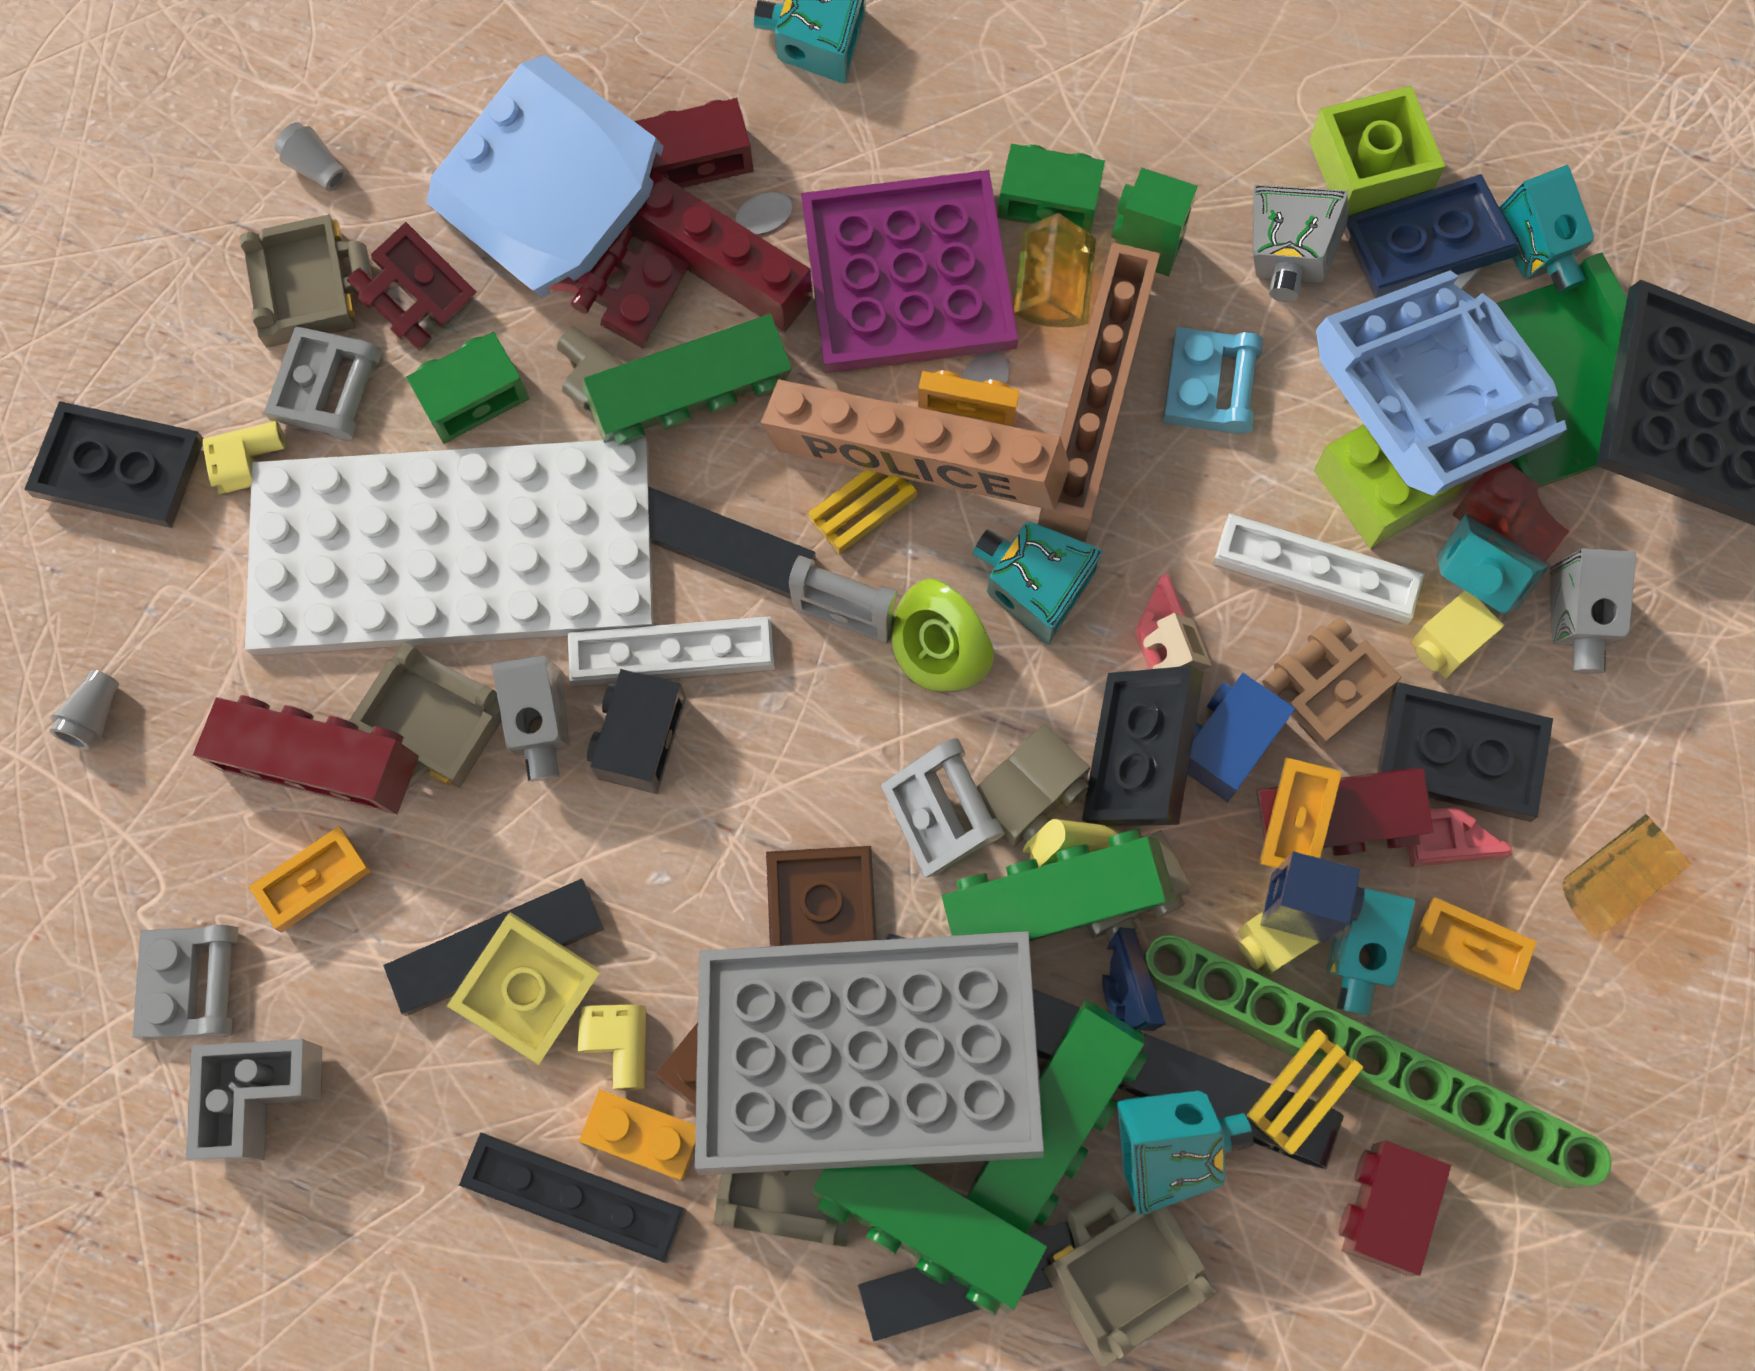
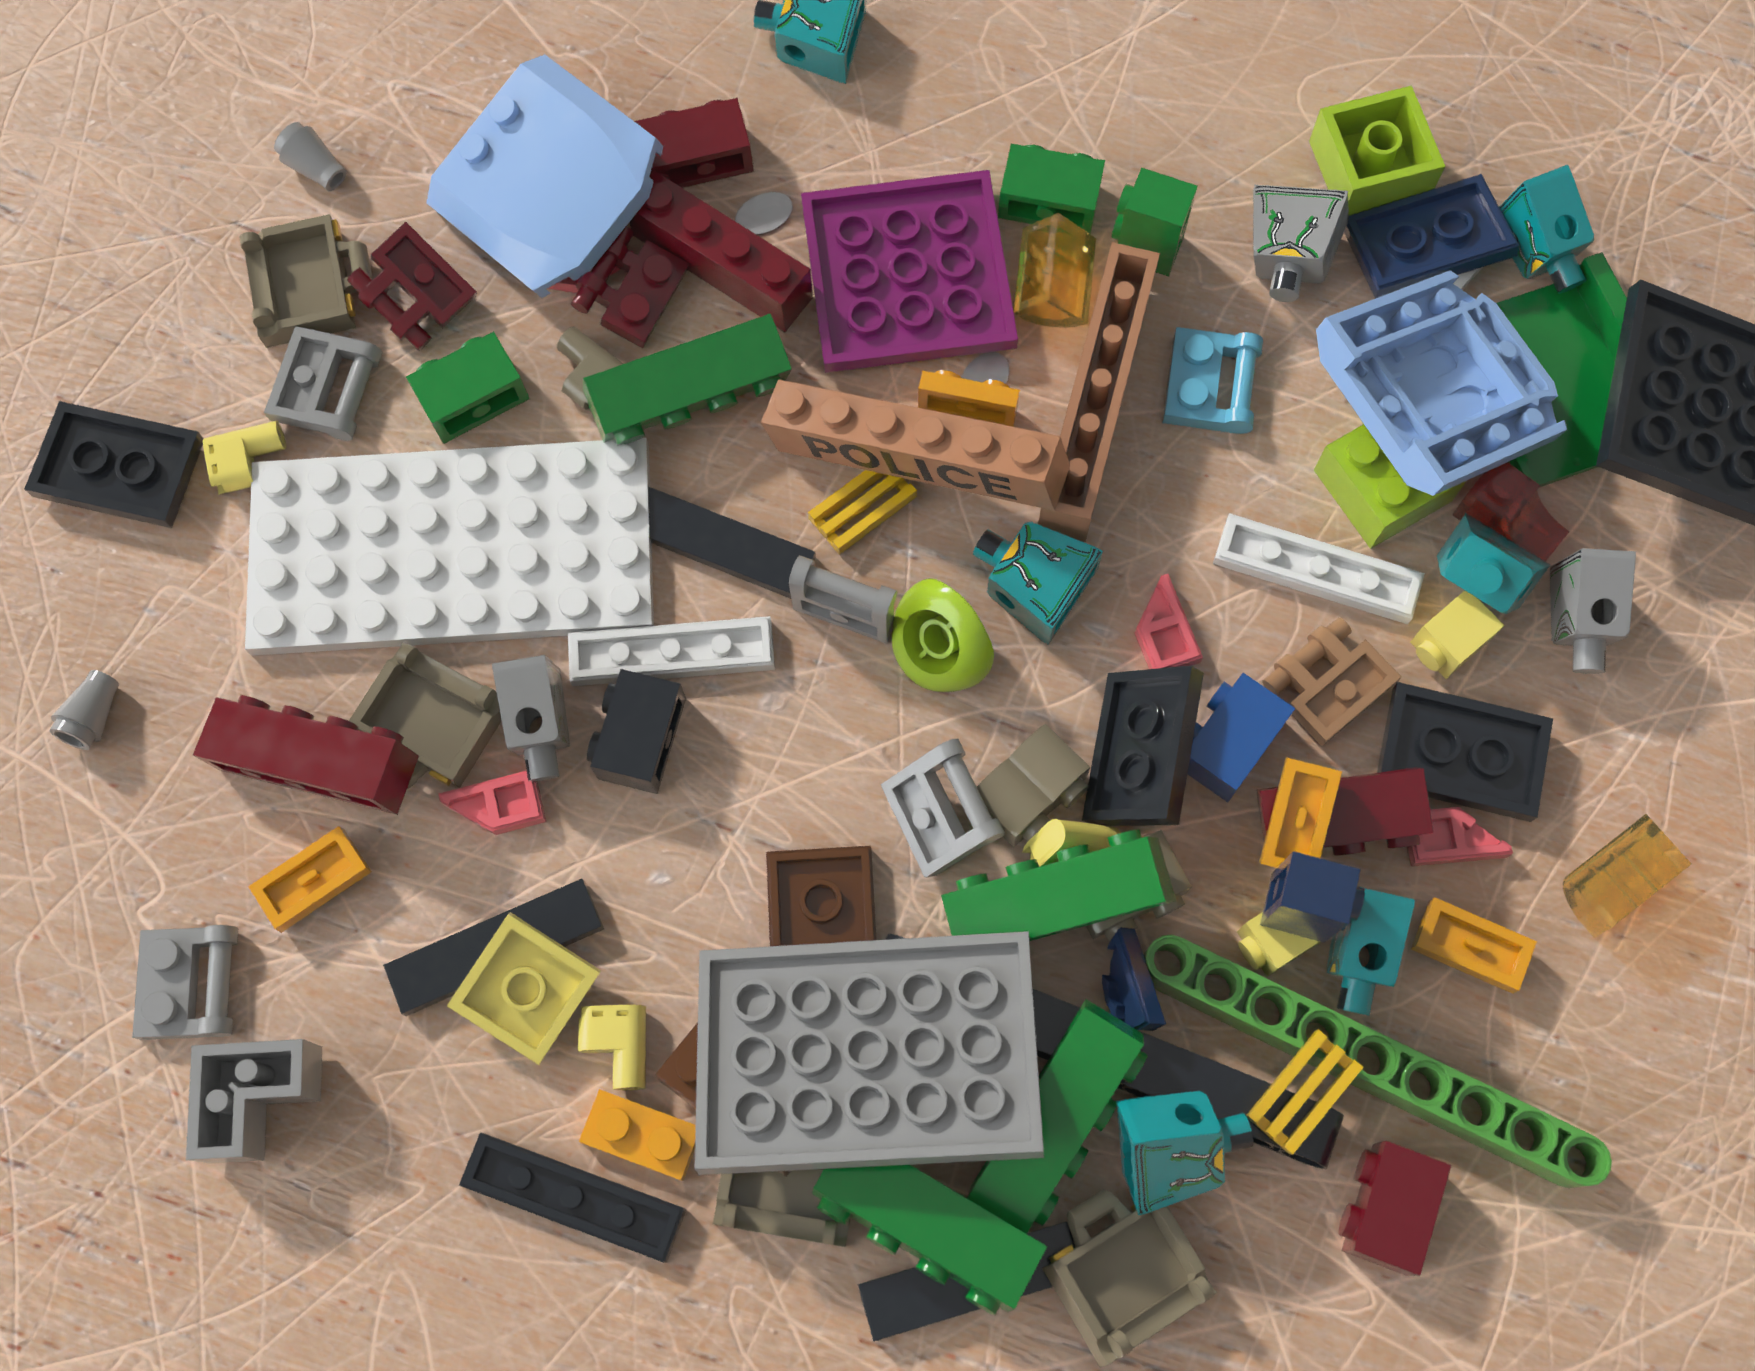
tan tile [1143,613,1211,671] -> none
none -> coral tile [438,771,546,835]

